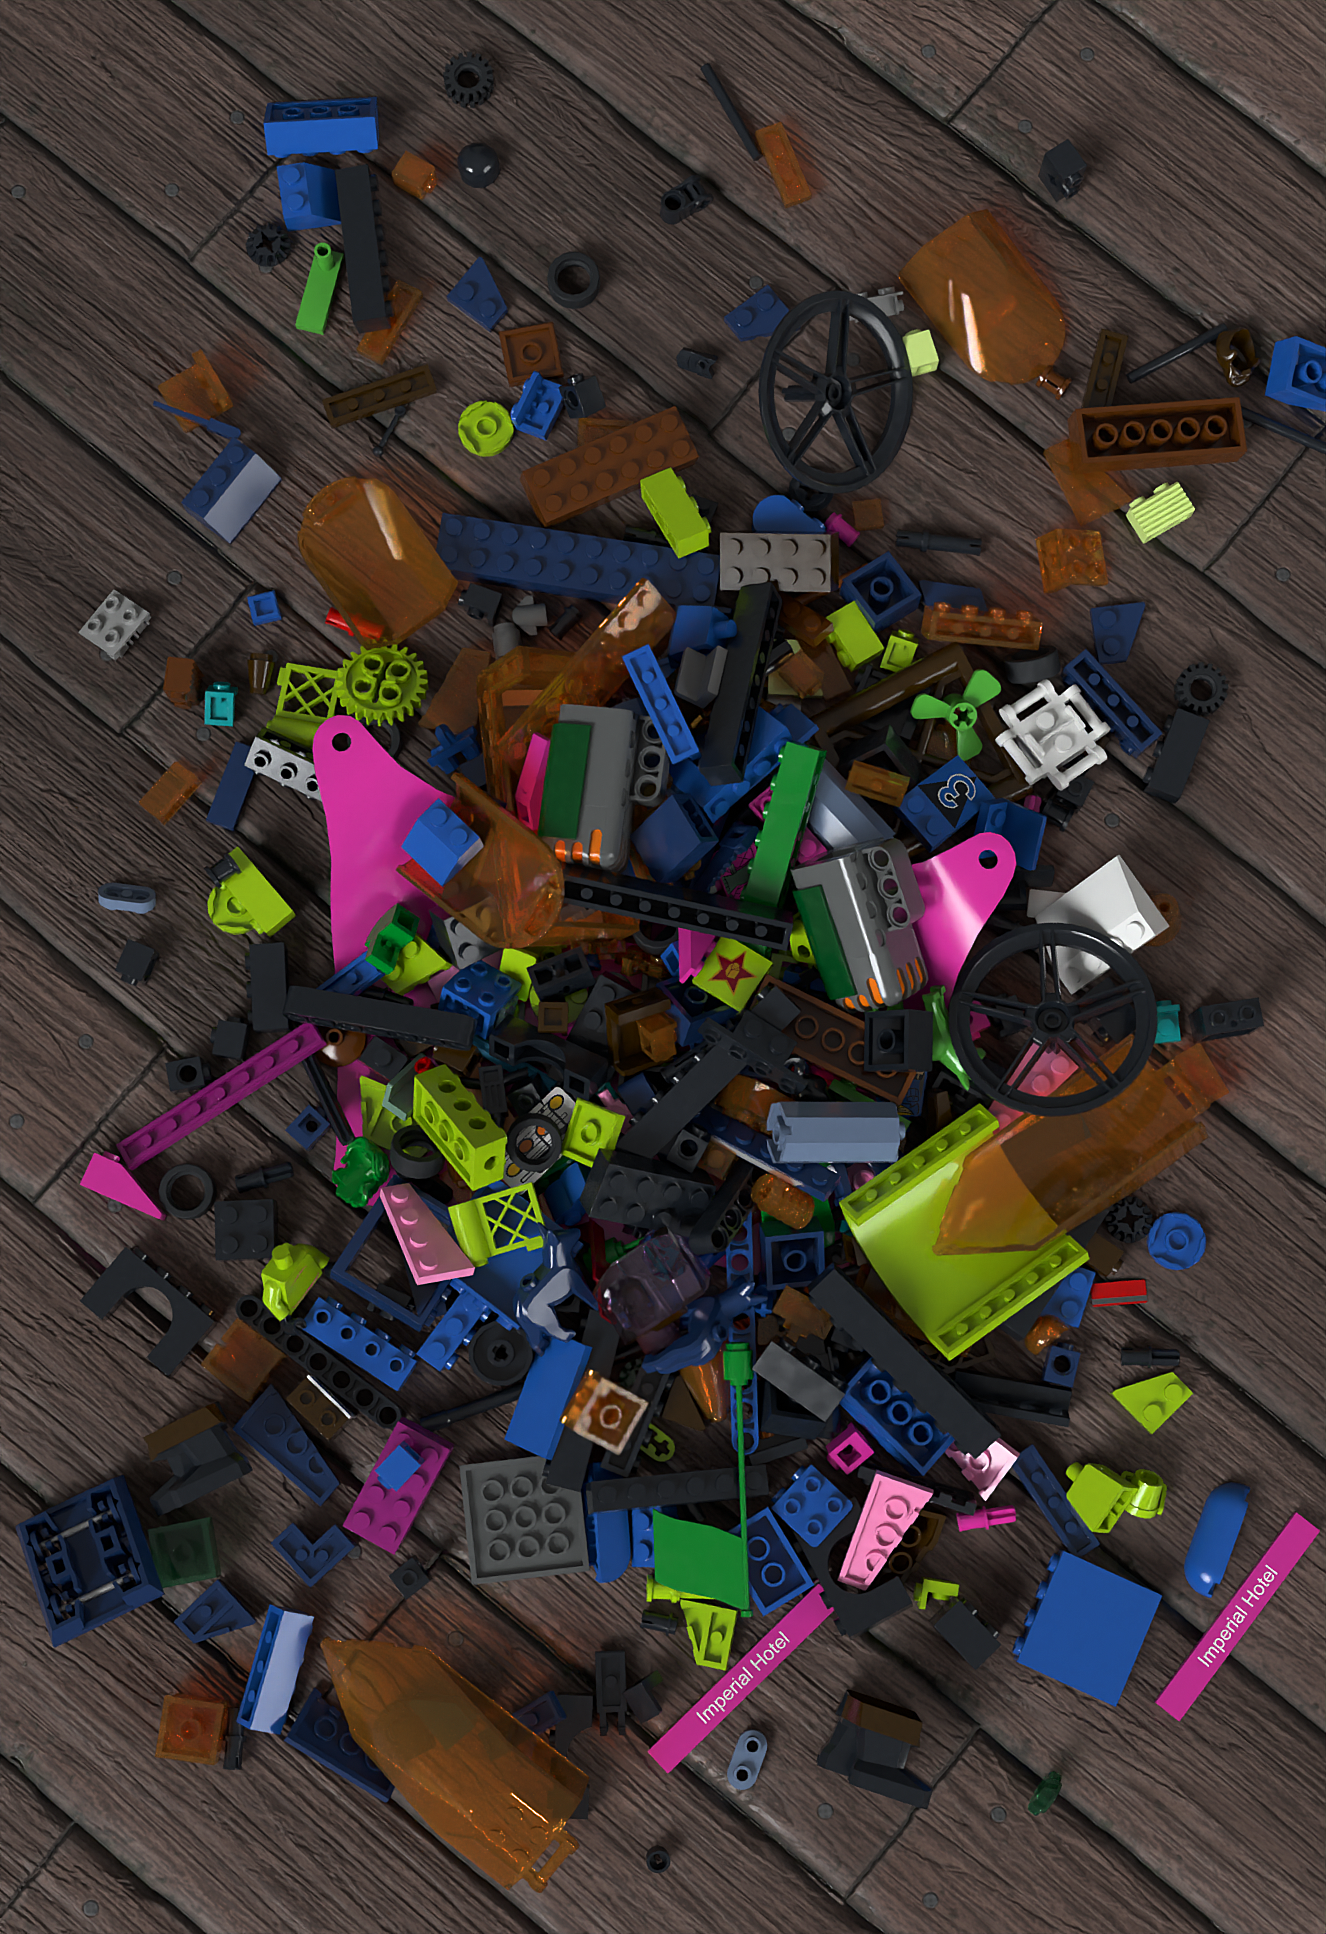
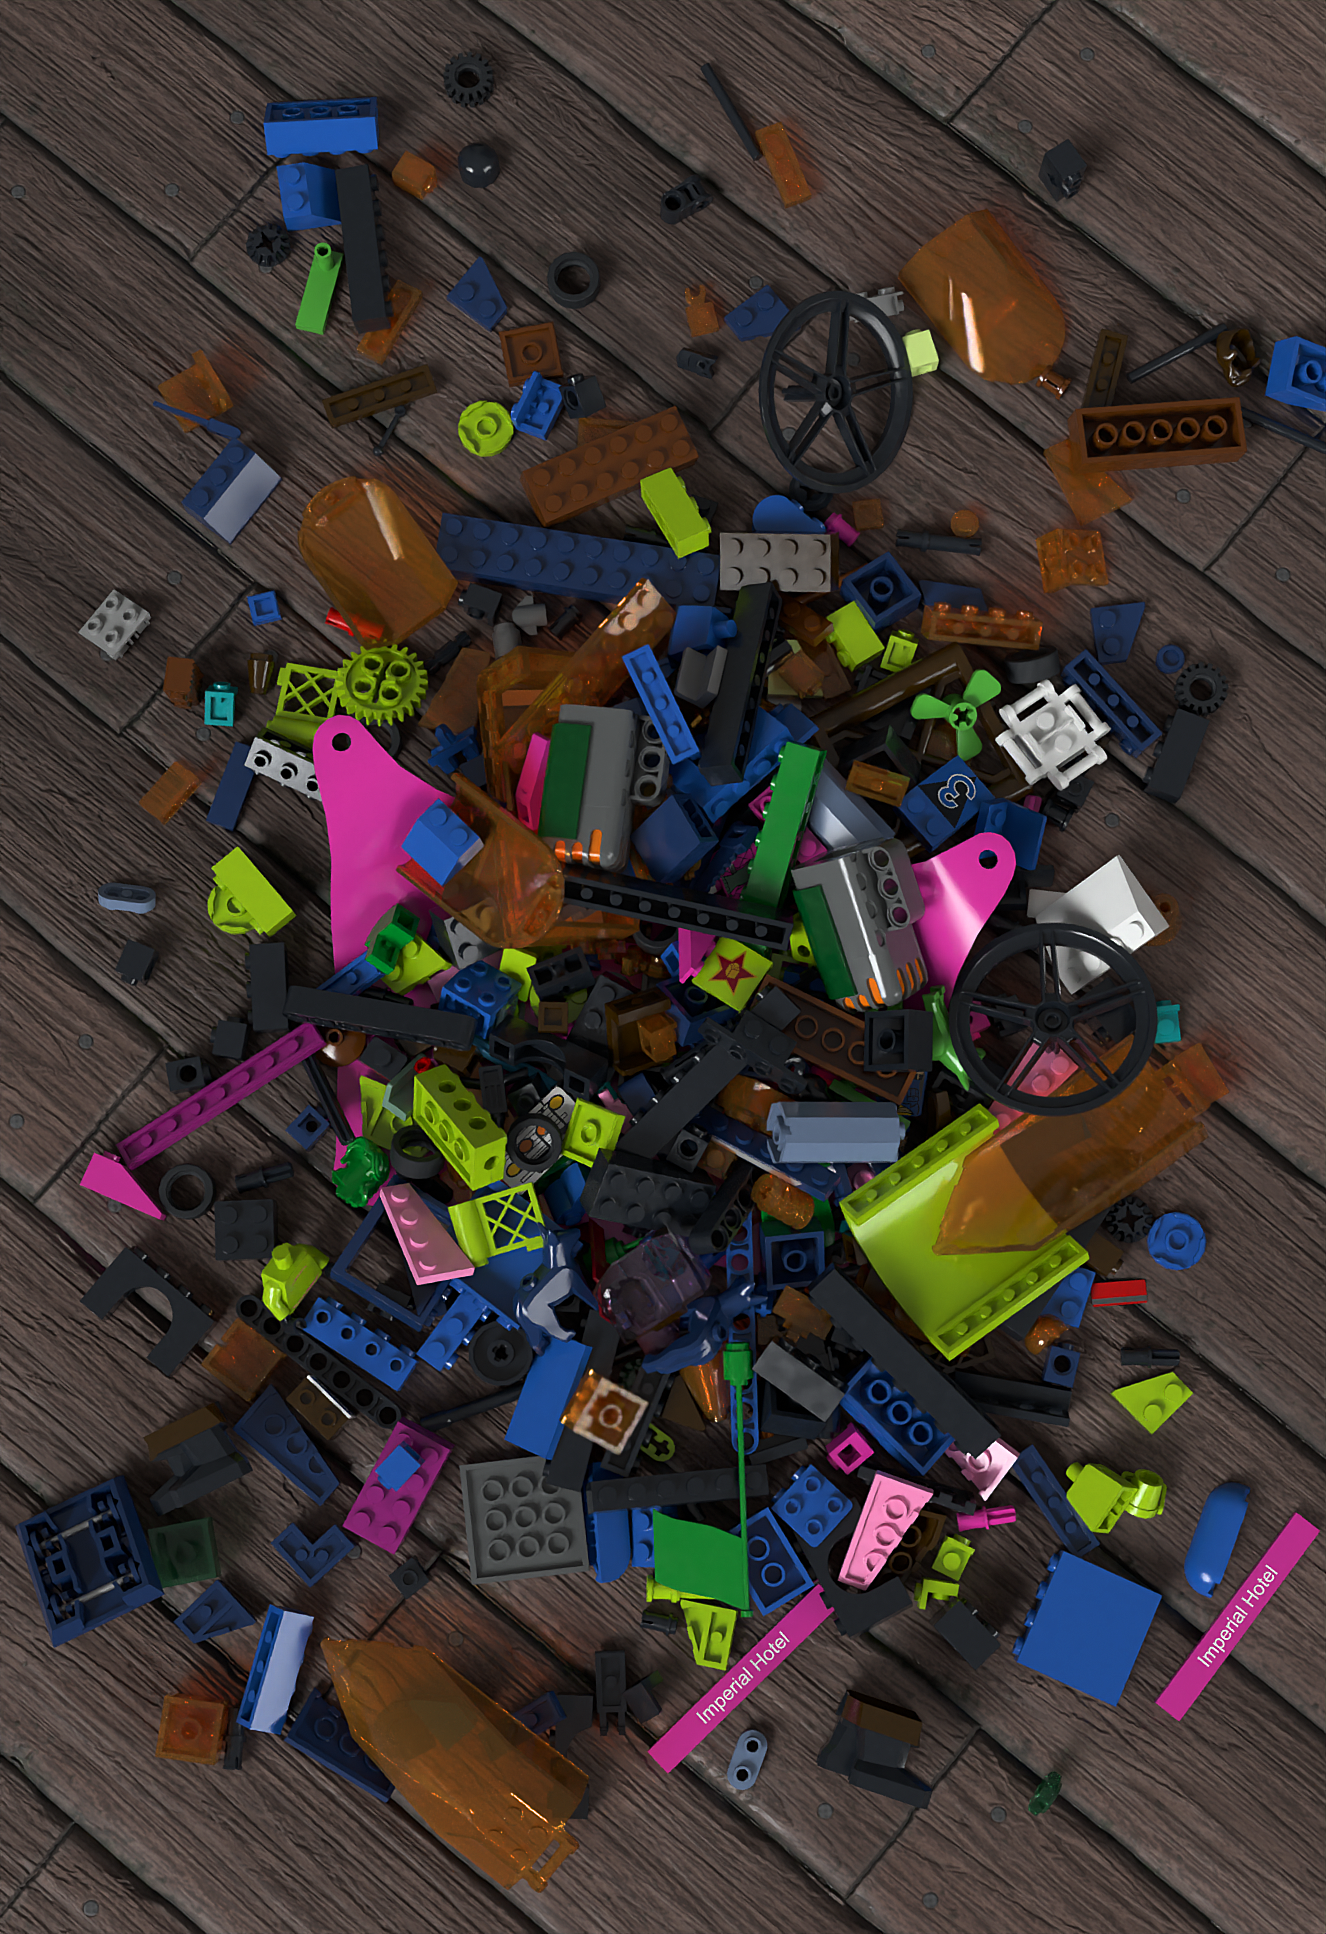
black bush [204,852,242,889] -> none
black hinge [645,1845,670,1873] -> none
yellowish green brick [1126,482,1195,544] -> none
black window [1188,997,1264,1044] -> none
none -> black axle [423,631,472,675]
none -> clear orange plate [685,284,719,337]
none -> lime bracket [931,1533,975,1581]
none -> clear orange plate [950,510,979,537]
none -> dark blue tile [1155,644,1185,674]

